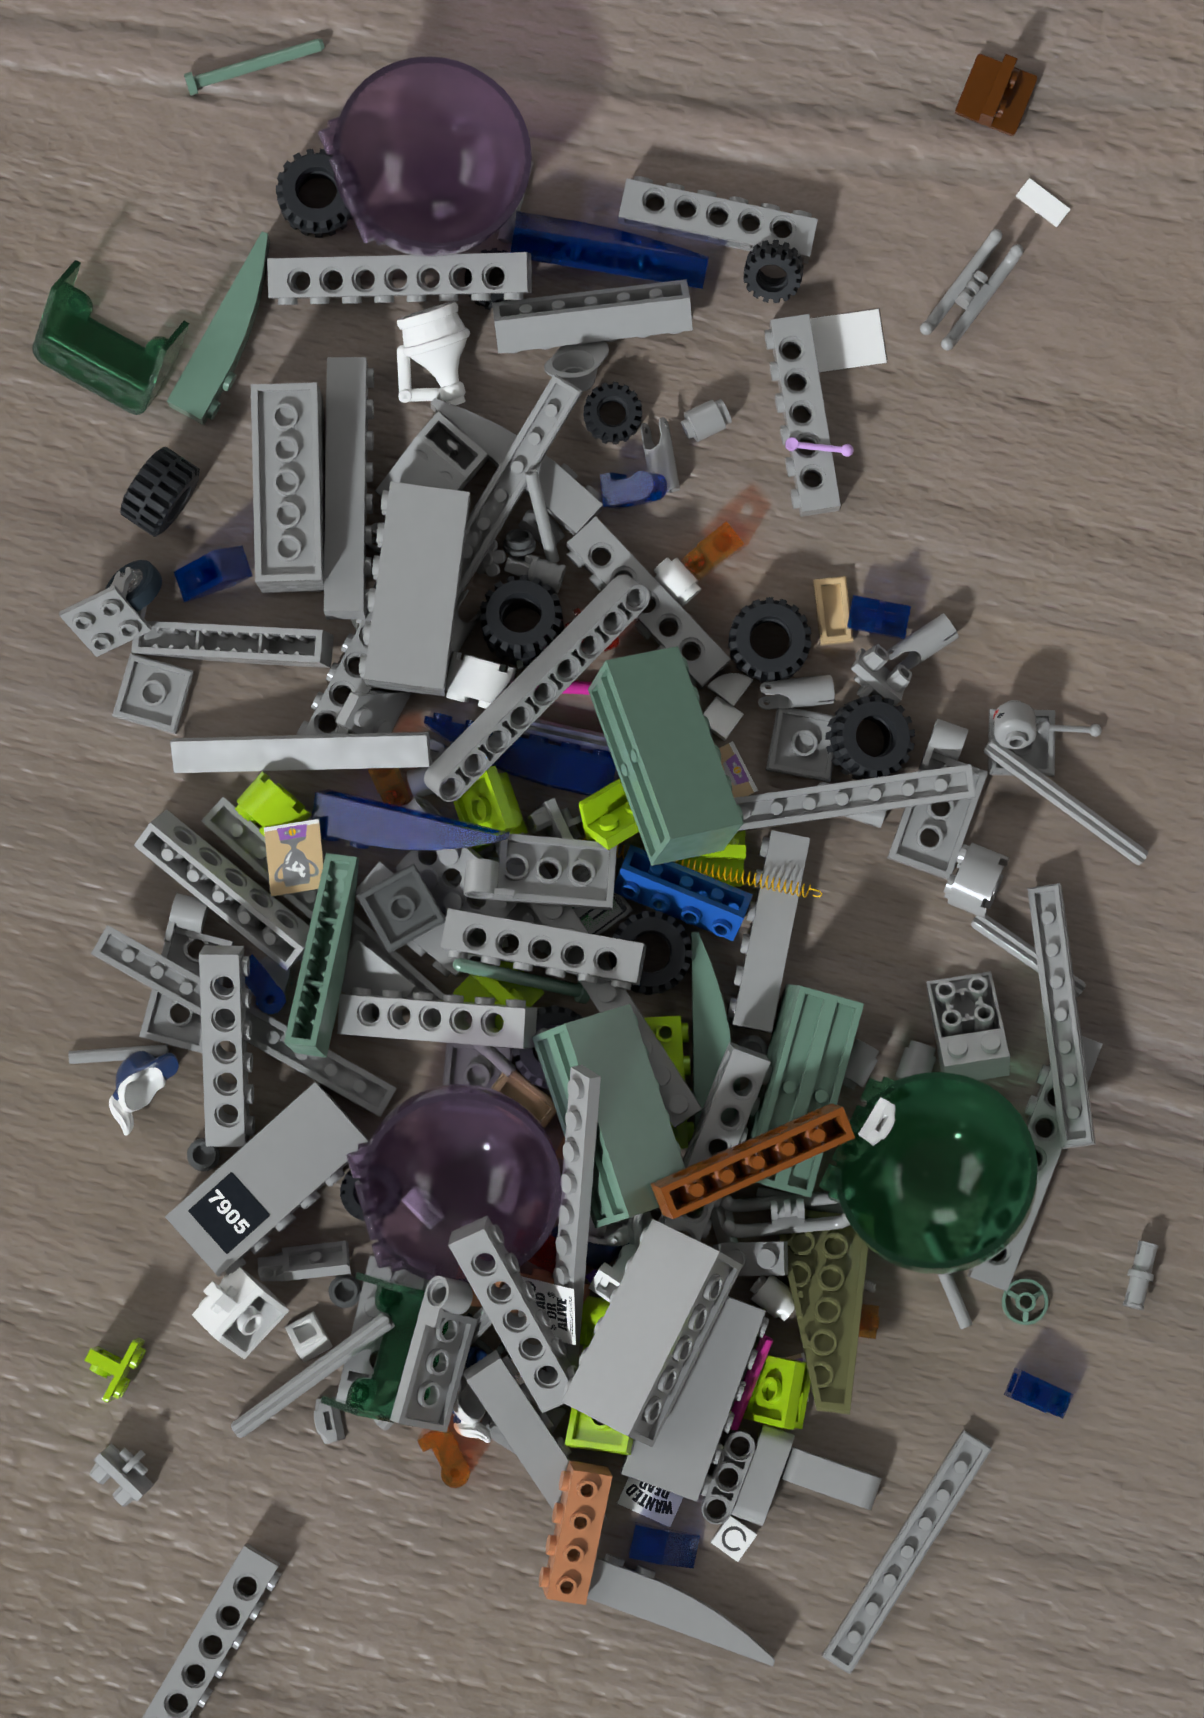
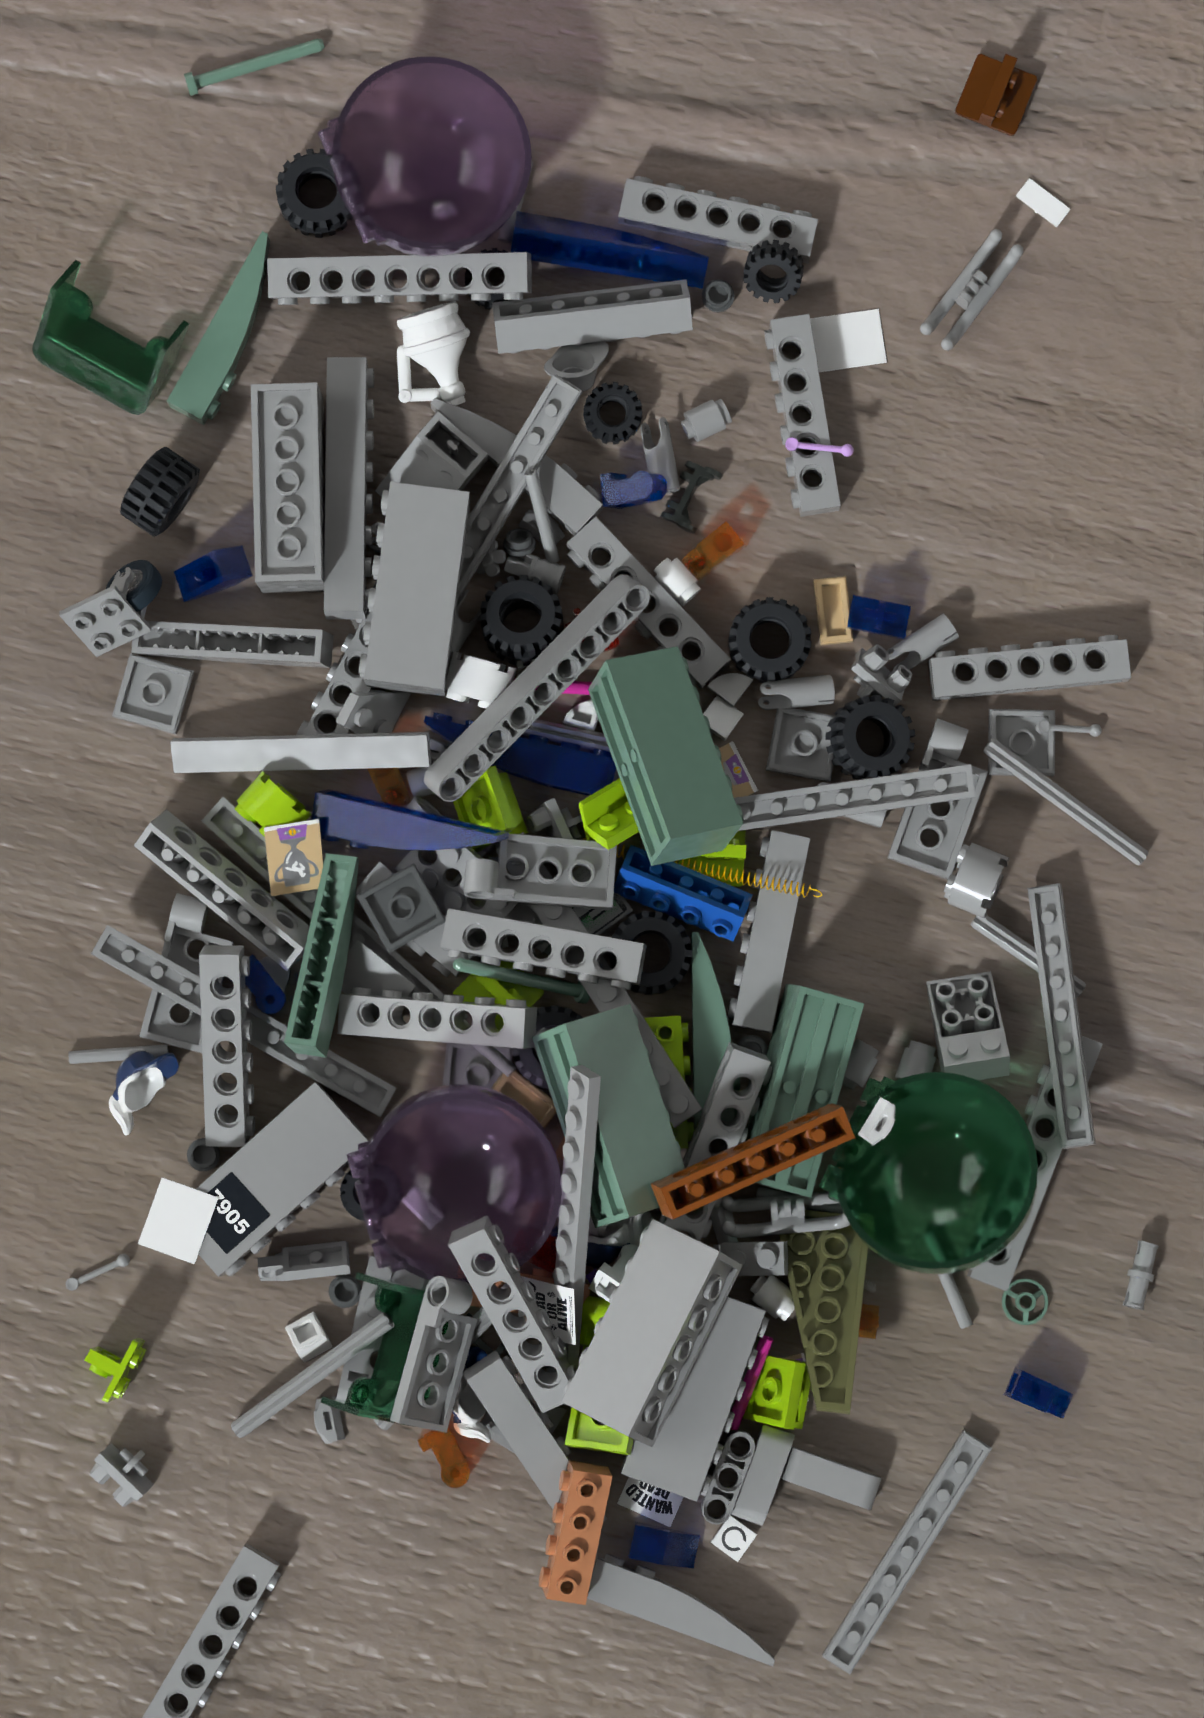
white hinge [192,1267,290,1359] -> none
light grey head [993,700,1037,749] -> none
none -> light grey hinge [65,1254,130,1291]
none -> white sticker [138,1178,218,1264]
none -> white tile [563,700,598,731]
none -> pearl dark grey piece [660,461,723,534]
none -> dark grey plate [702,279,734,313]
none -> light grey brick [928,635,1131,701]

